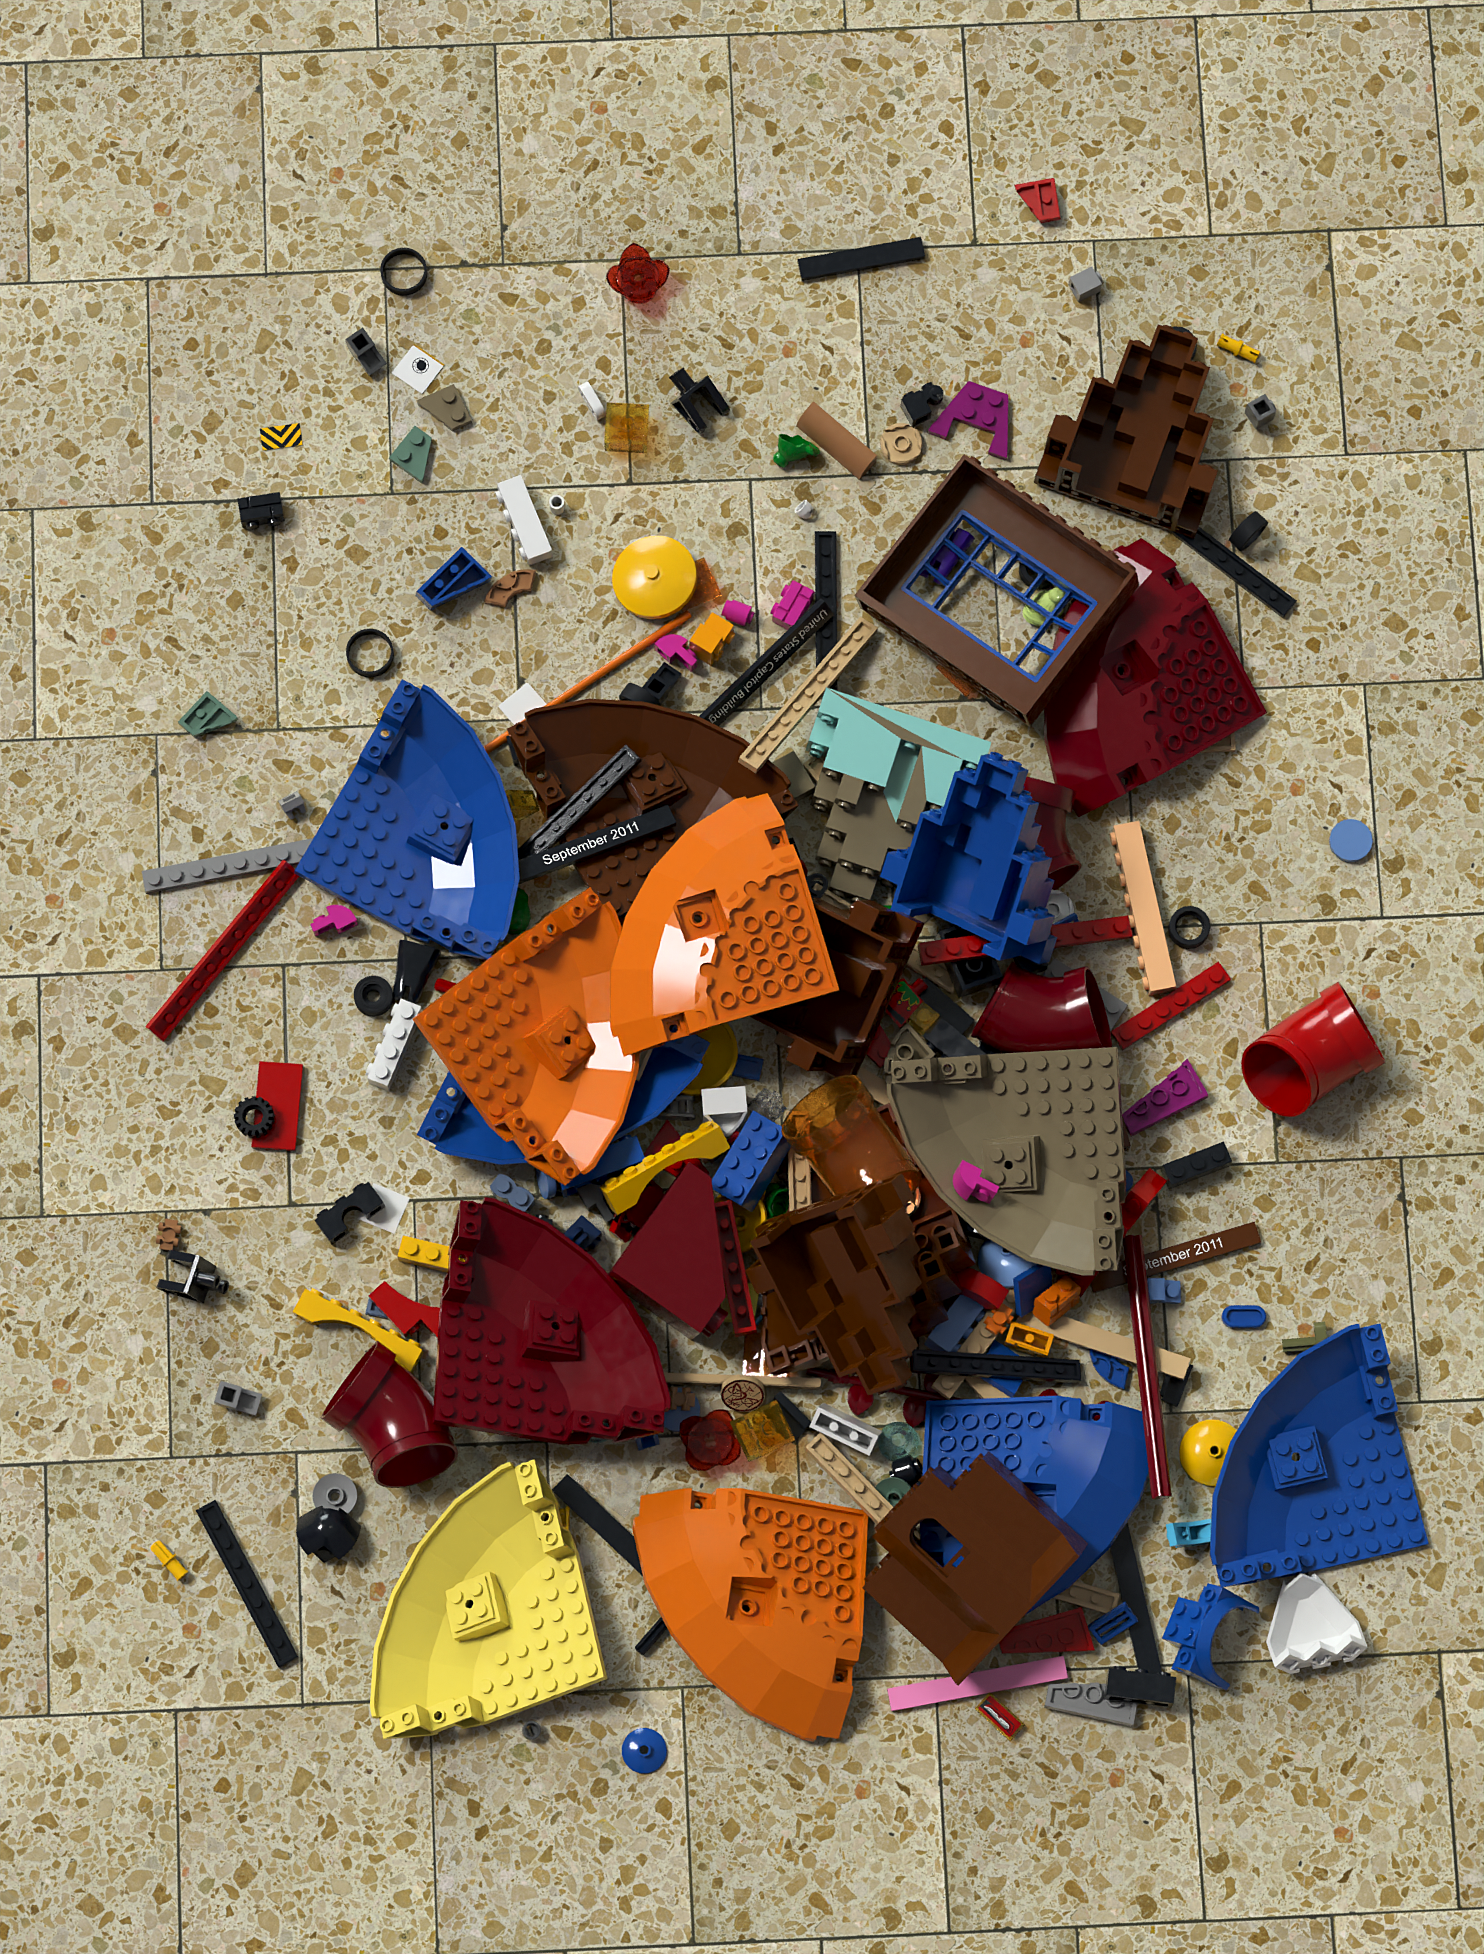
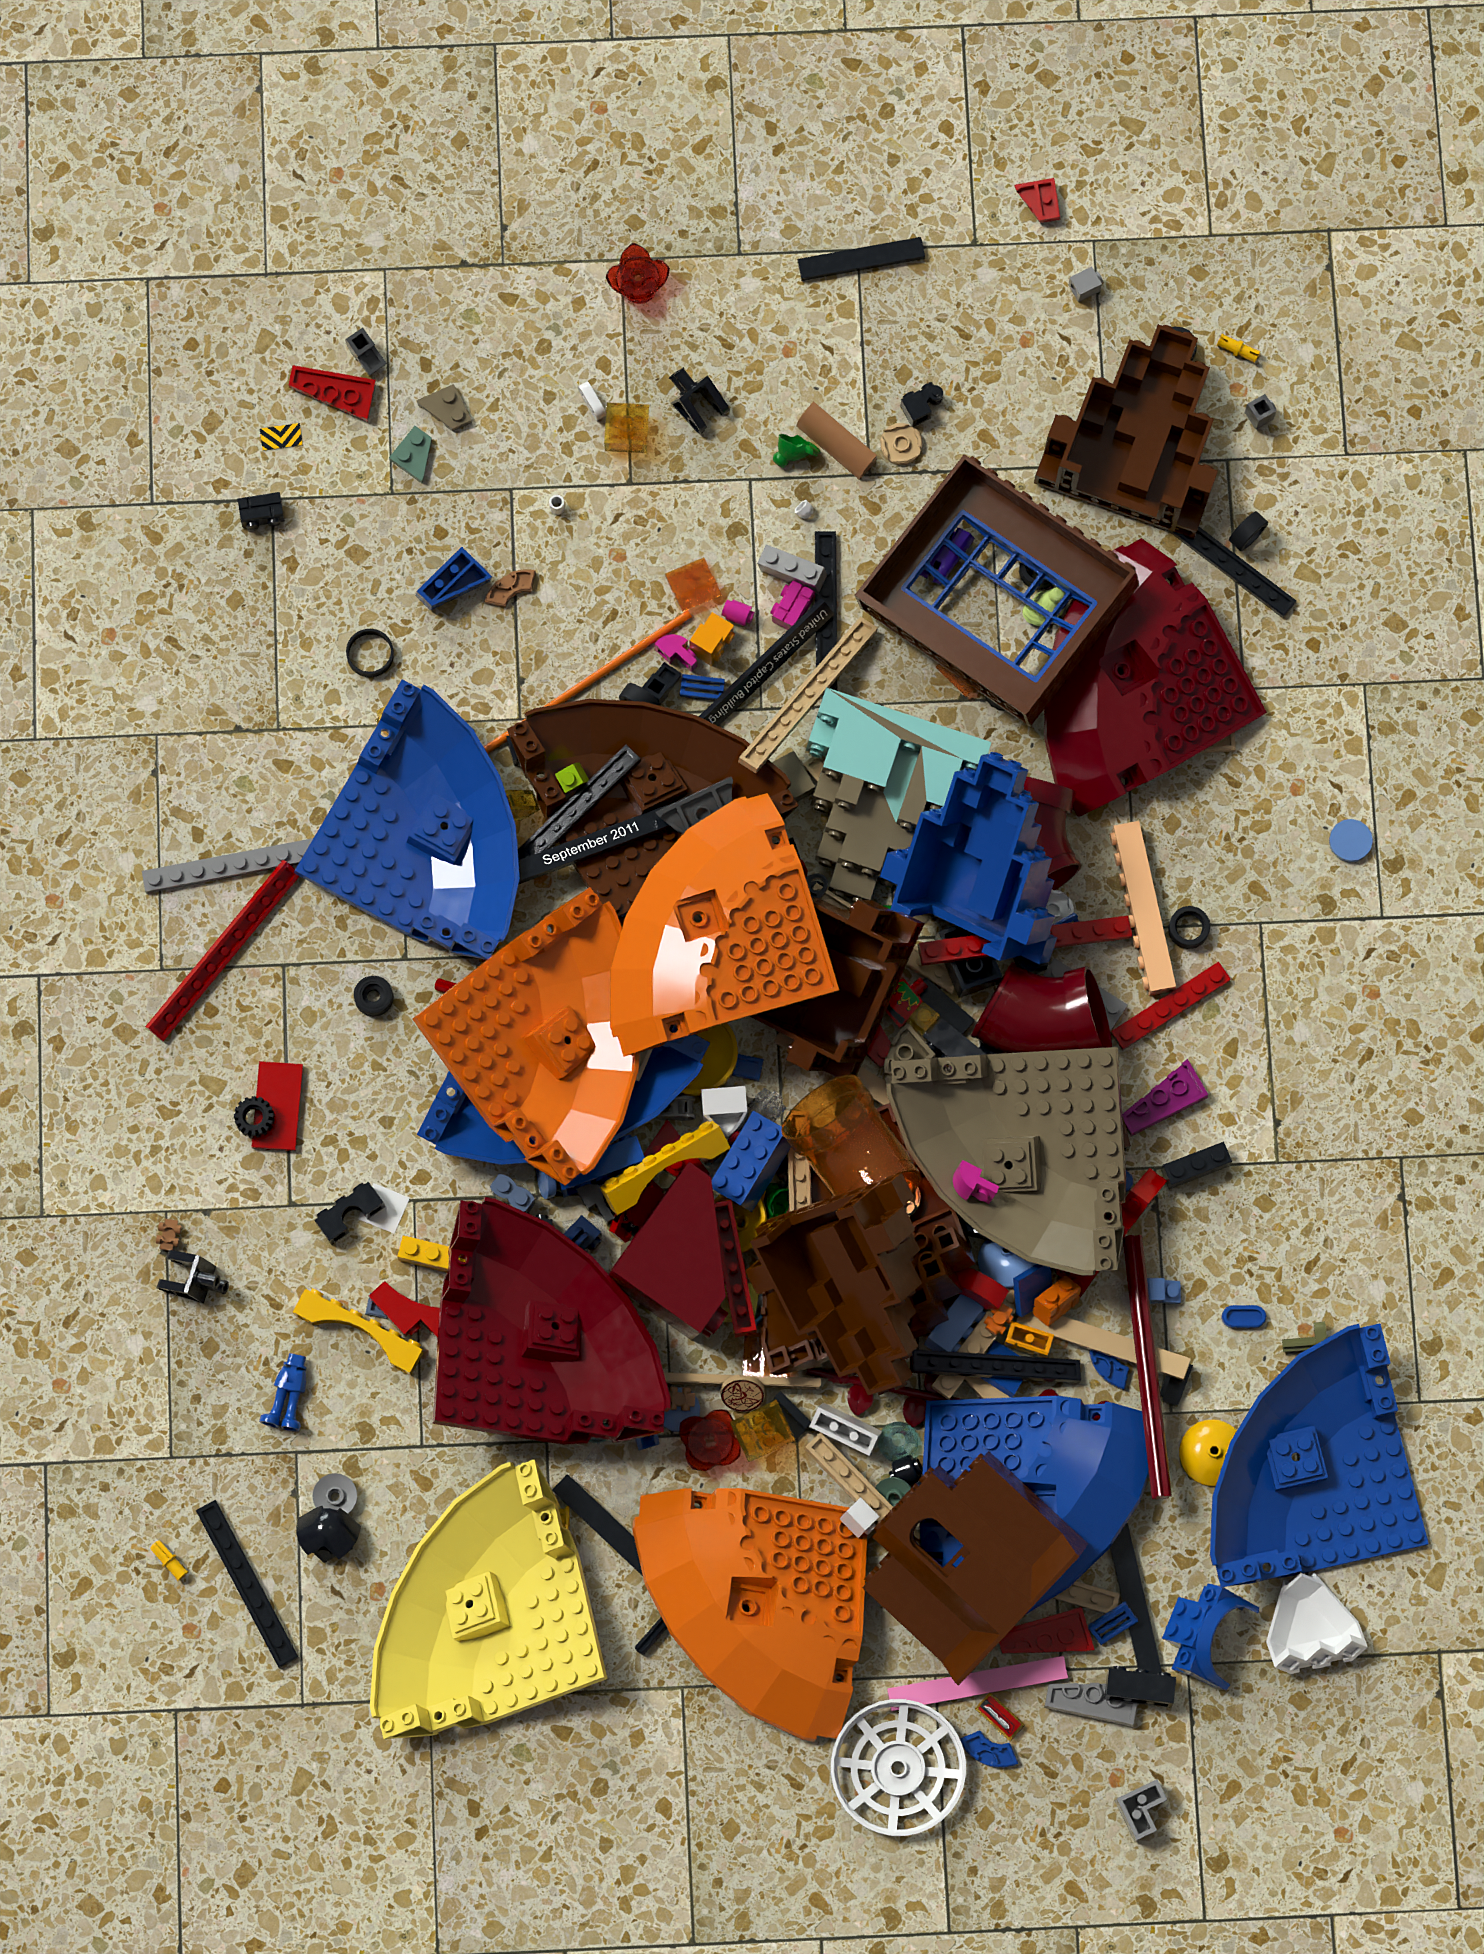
sand green wing [178,691,238,738] -> none
light grey brick [214,1381,262,1416] -> none
light grey tile [278,791,306,820] -> none
dark pink brick [310,905,358,937] -> none
dark red cylinder [321,1341,458,1488] -> none
white brick [365,999,422,1091] -> none
black tyre [380,247,427,296] -> none
white sticker [392,344,444,394] -> none
black piece [393,940,441,1004] -> none
white brick [495,475,553,566] -> none
white sticker [498,683,546,725] -> none
green hair [508,888,531,934] -> none
dark grey hinge [522,1721,541,1740] -> none
yellow dish [612,536,698,619] -> none
blue dish [622,1728,667,1774] -> none
magenta wing [928,381,1008,460] -> none
reddish brown tile [1090,1222,1261,1294] -> none
medium azure arch [1166,1519,1211,1548] -> none
red cylinder [1241,981,1386,1117] -> none
none -> blue piece [259,1353,307,1432]
none -> red wing [288,365,376,422]
none -> lime brick [555,762,589,793]
none -> dark grey wing [655,776,733,835]
none -> blue tile [680,674,725,701]
none -> light grey brick [757,544,827,594]
none -> white dish [831,1699,966,1836]
none -> white brick [840,1497,880,1538]
none -> blue tile [960,1730,1018,1768]
none -> light grey brick [1115,1779,1167,1842]

